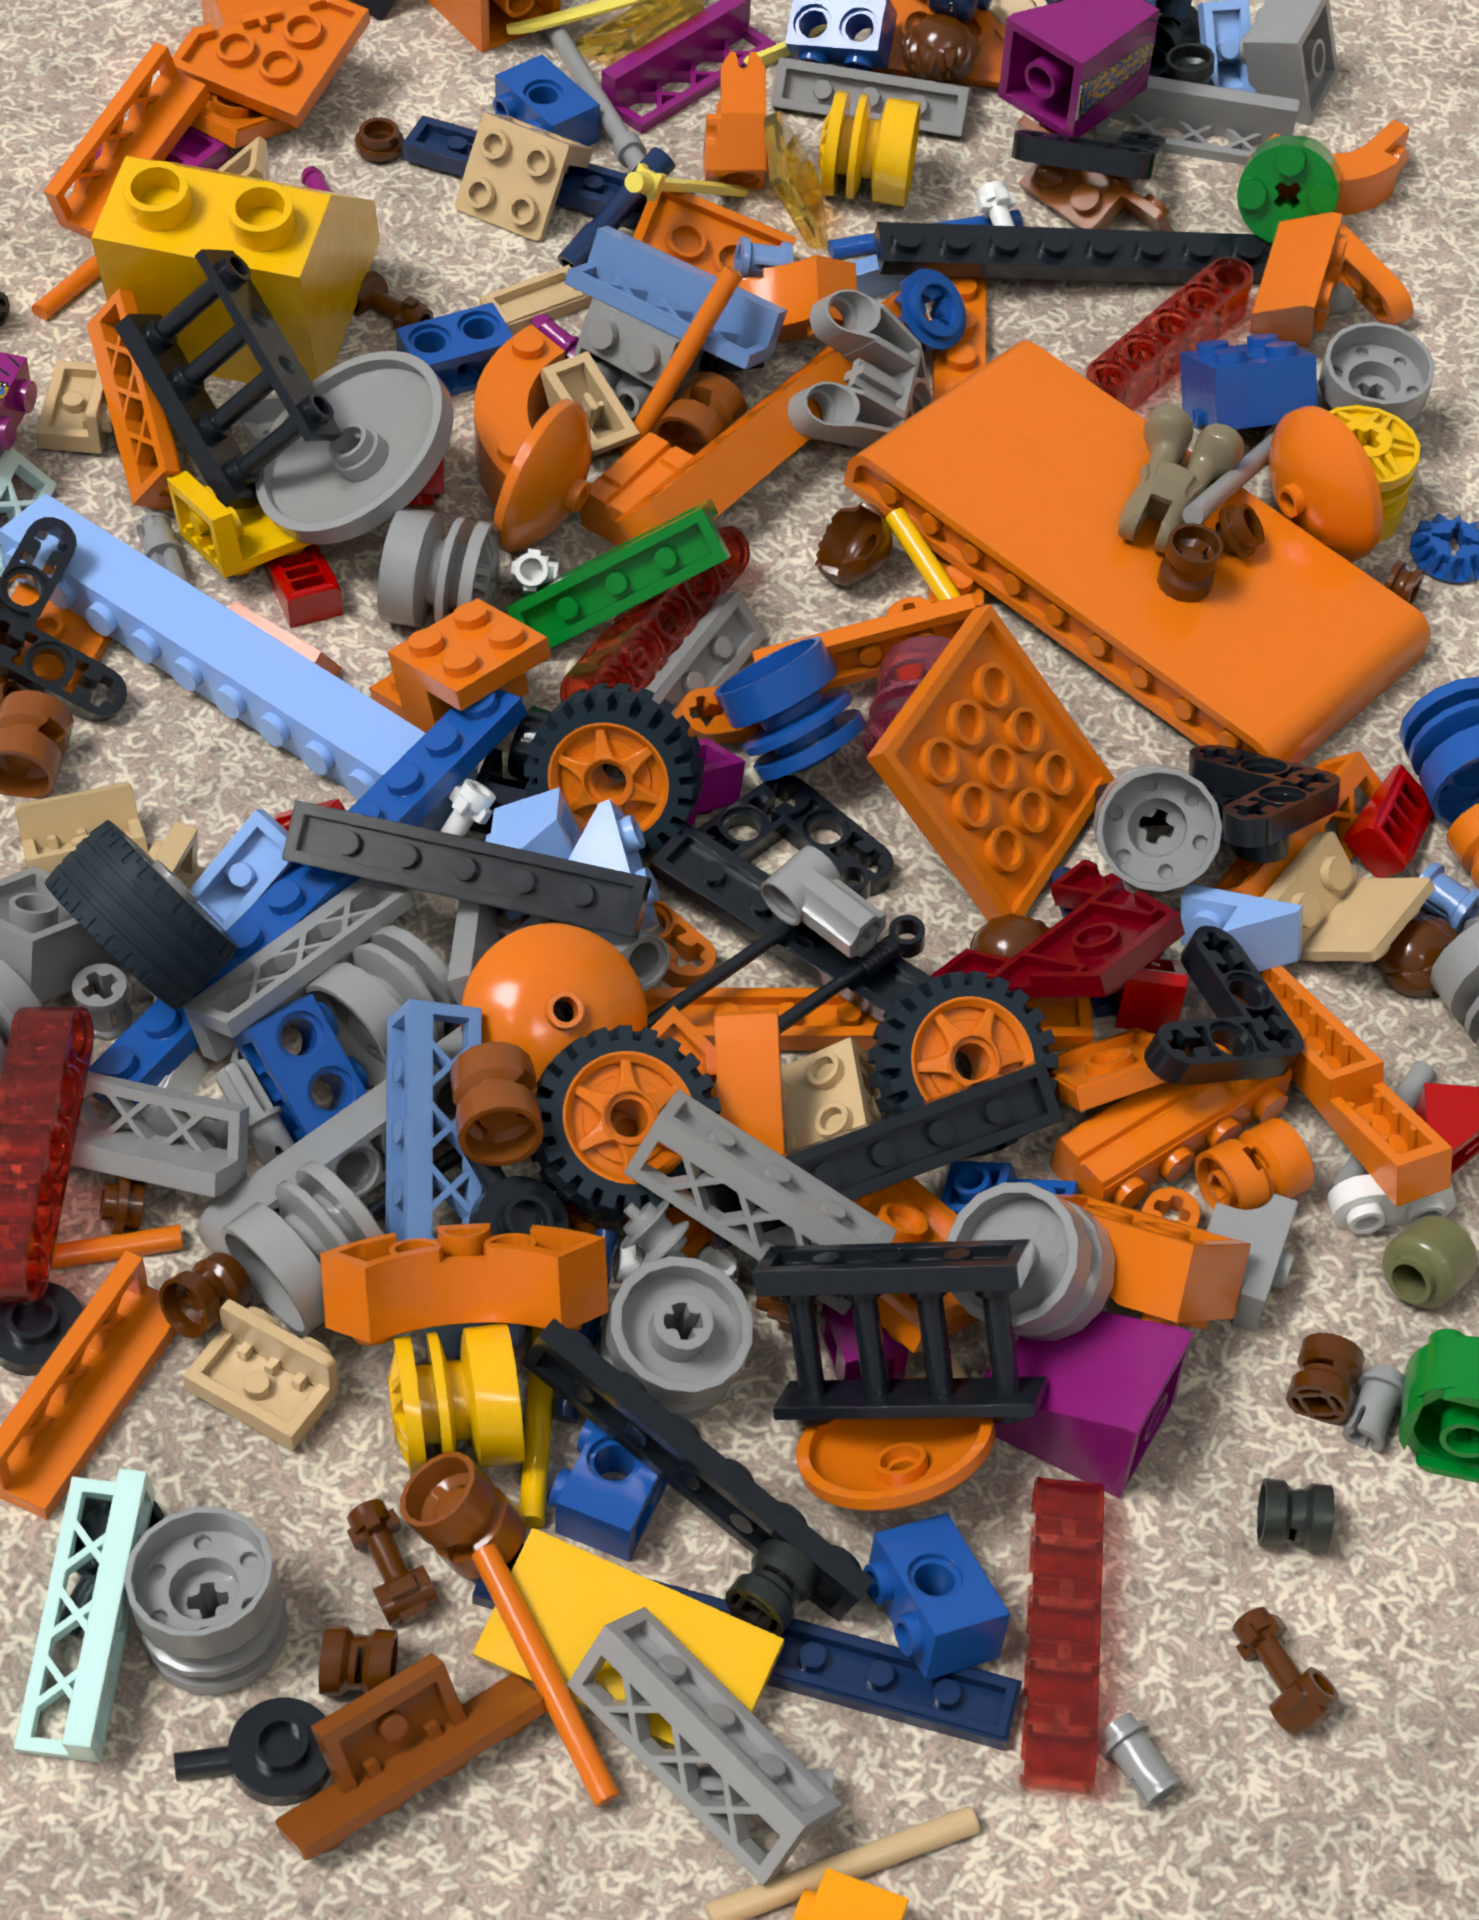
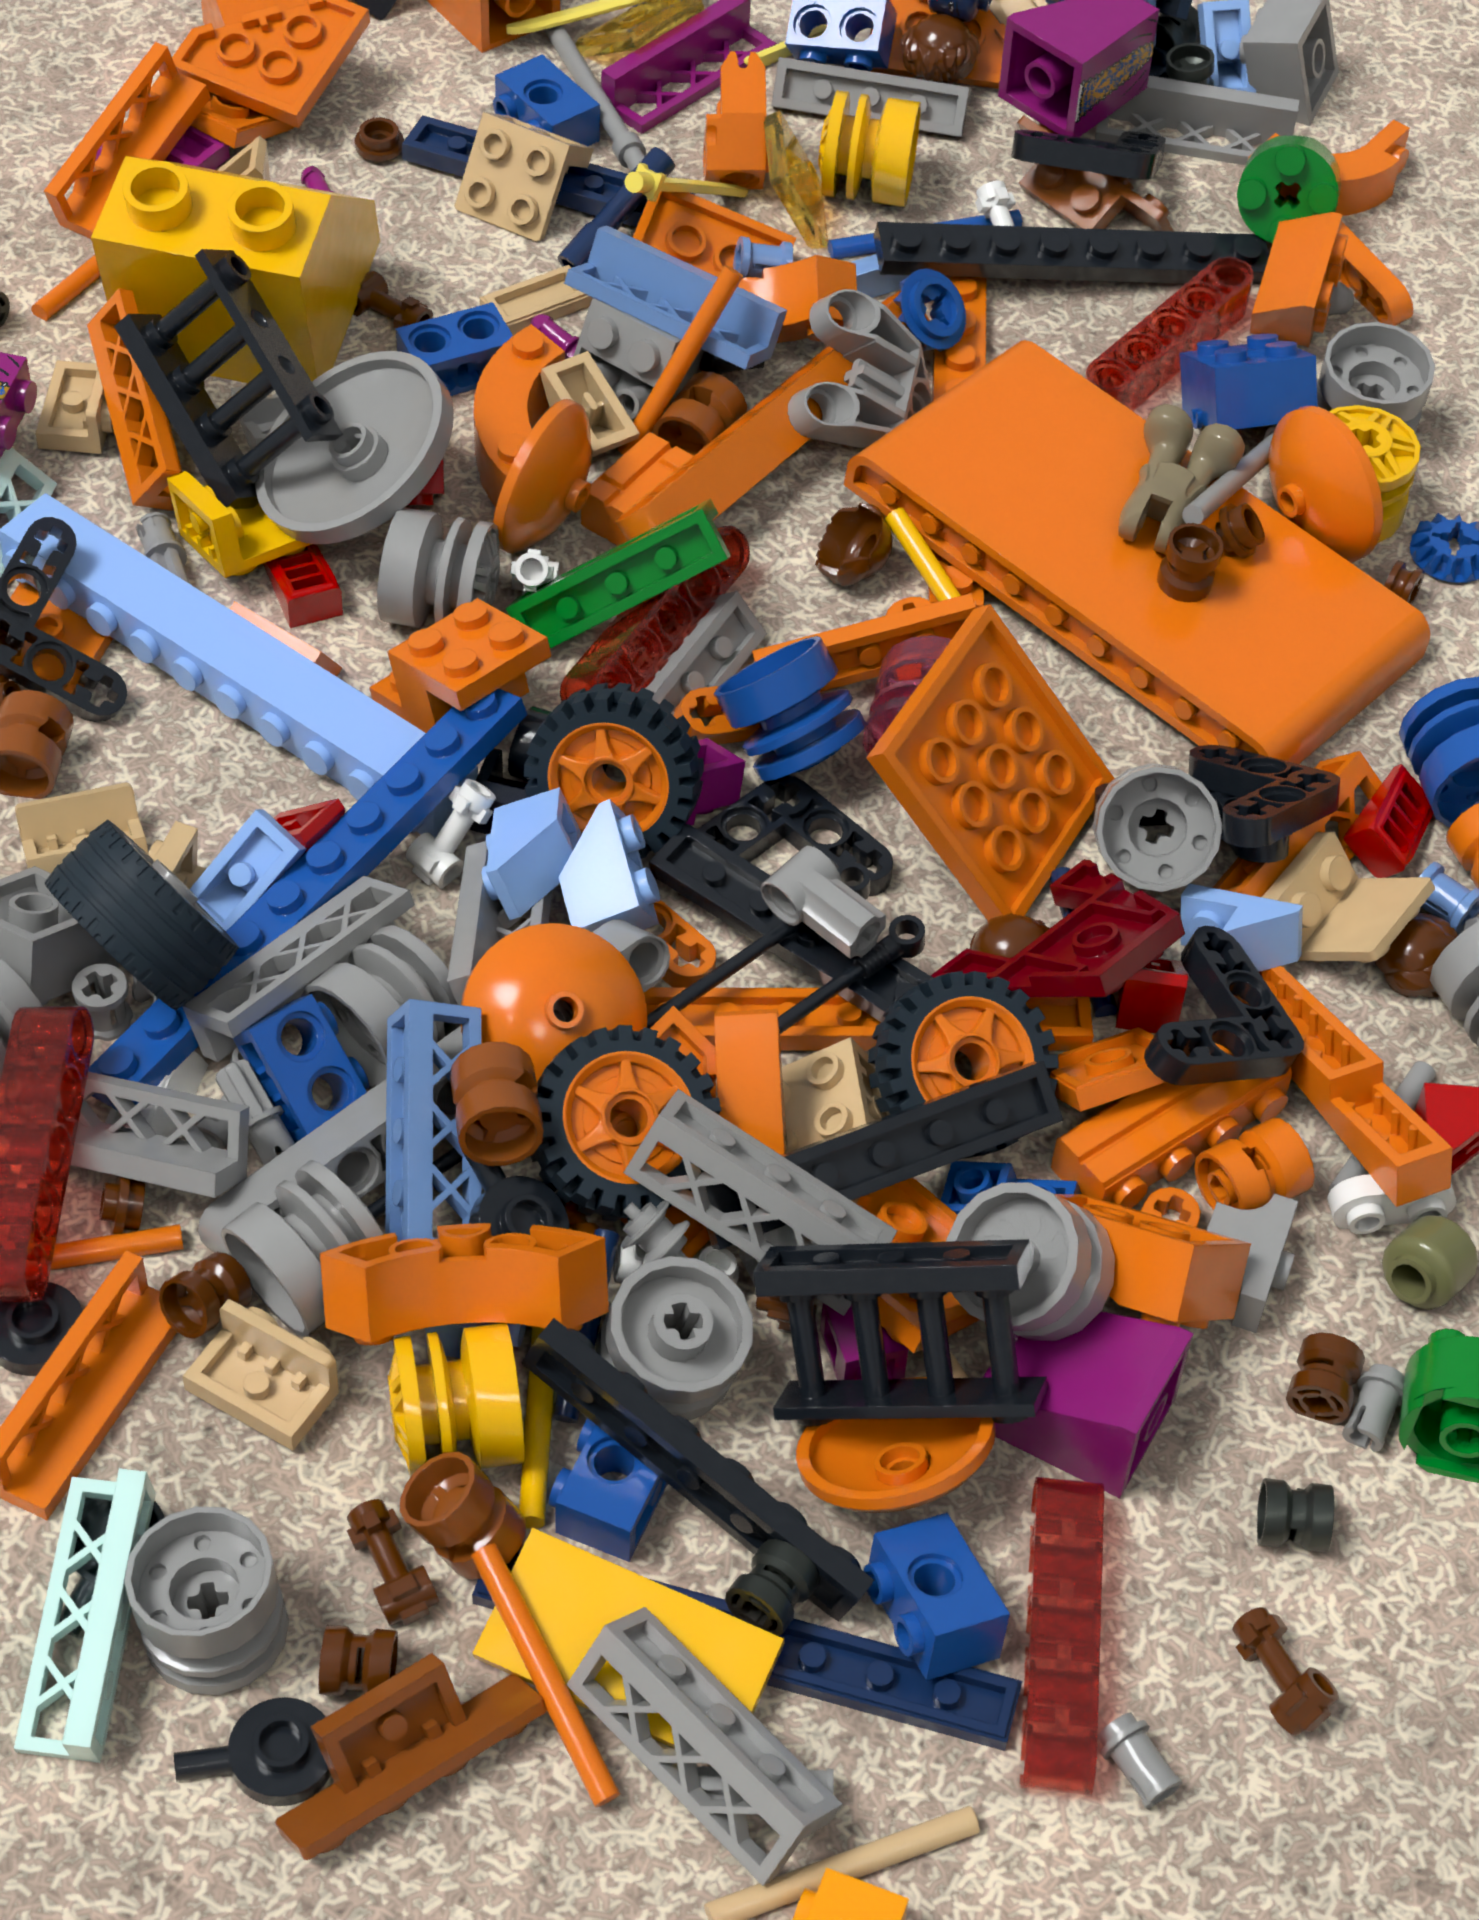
black plate [282,800,652,939] -> none

